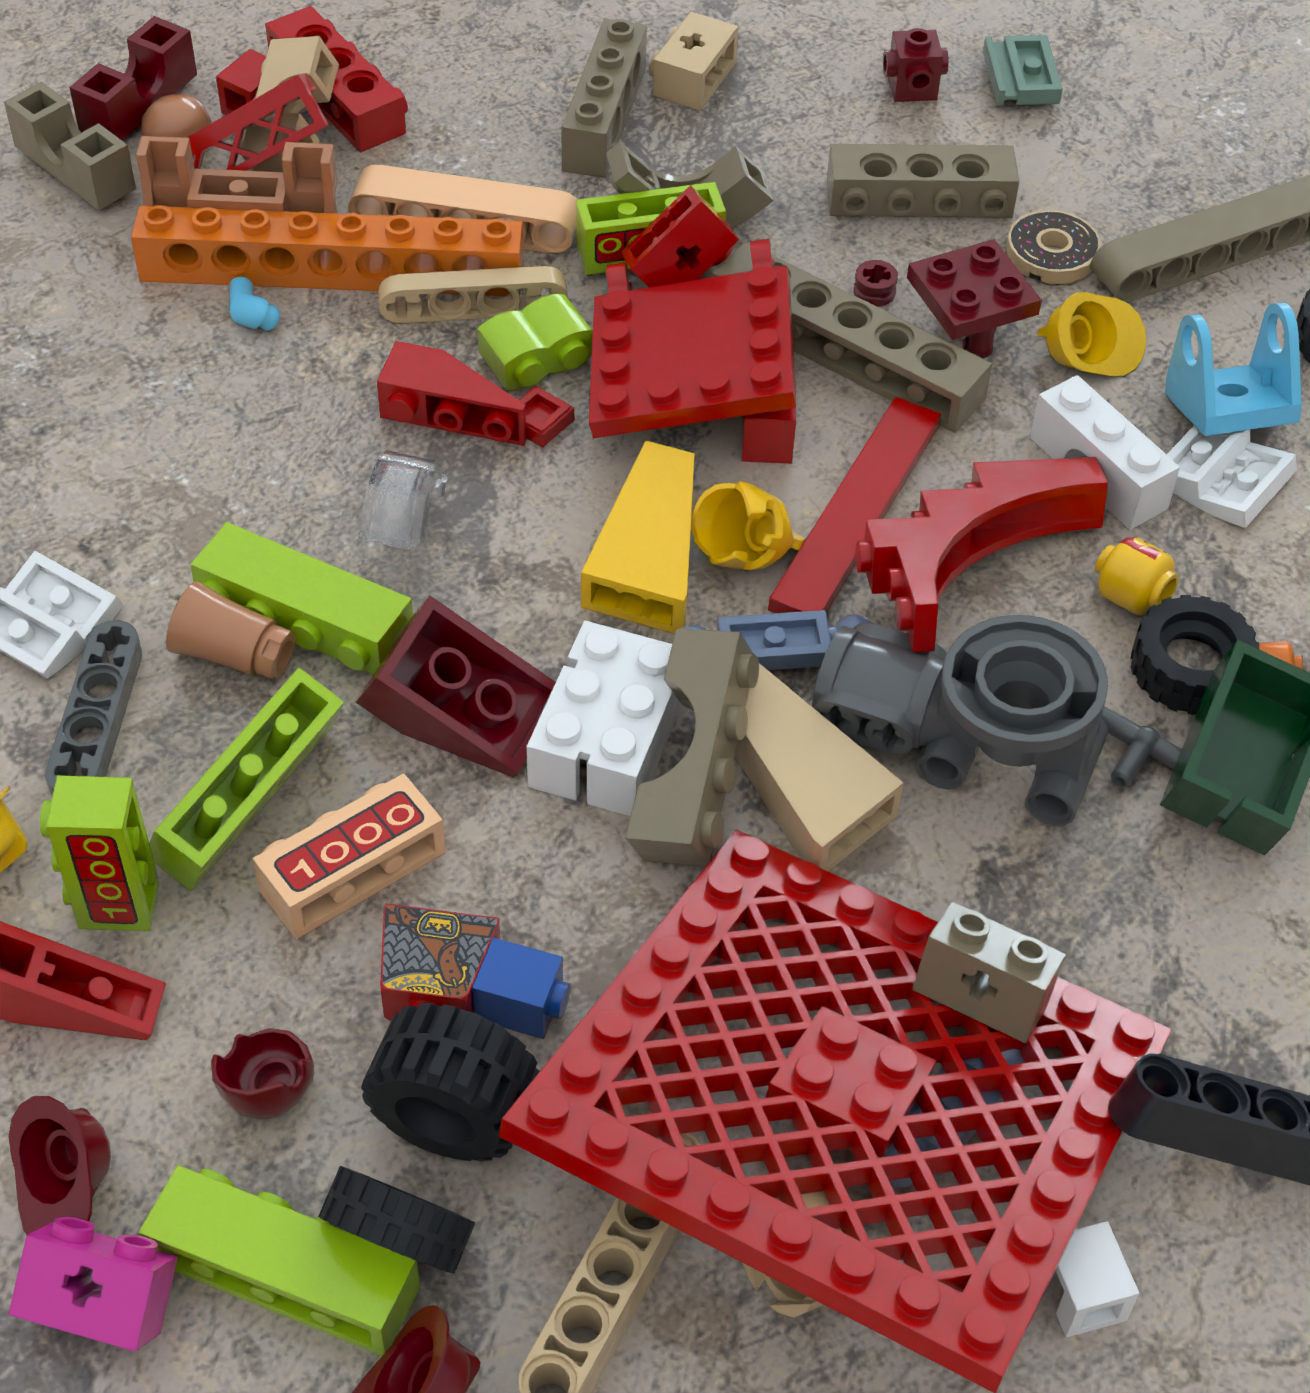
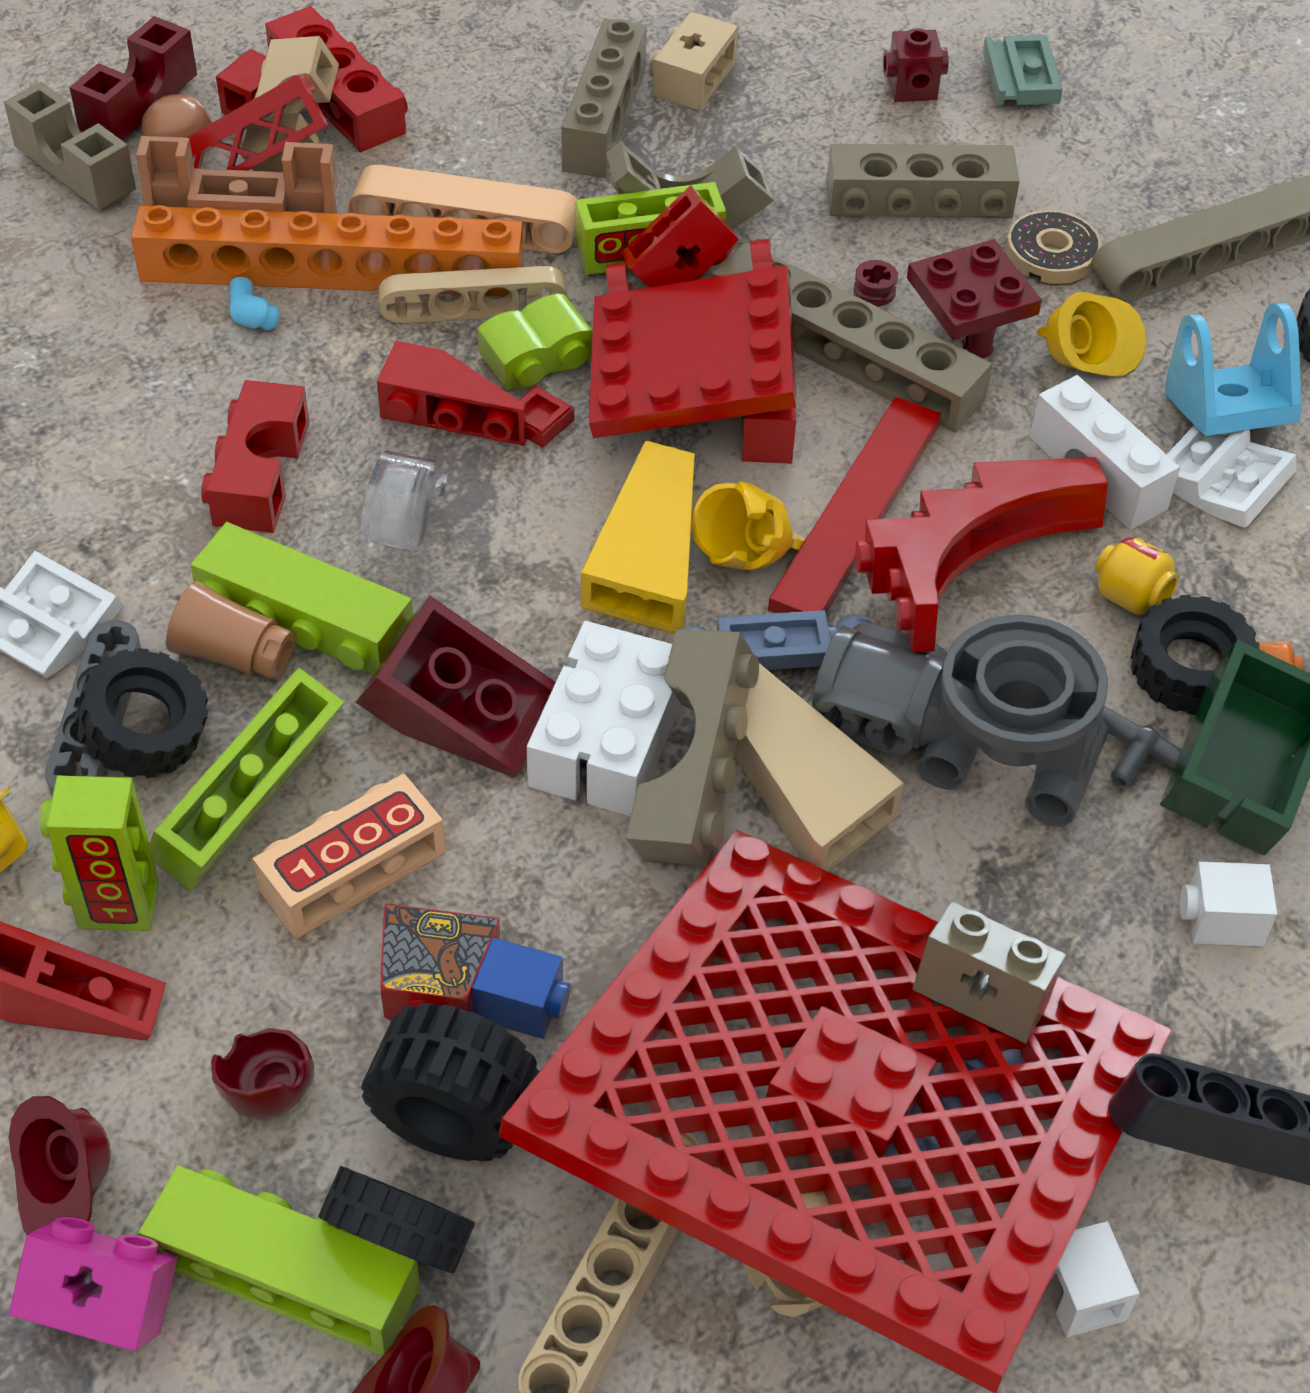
none -> black tyre [74,648,209,778]
none -> red arch [201,380,310,533]
none -> white brick [1180,861,1278,947]

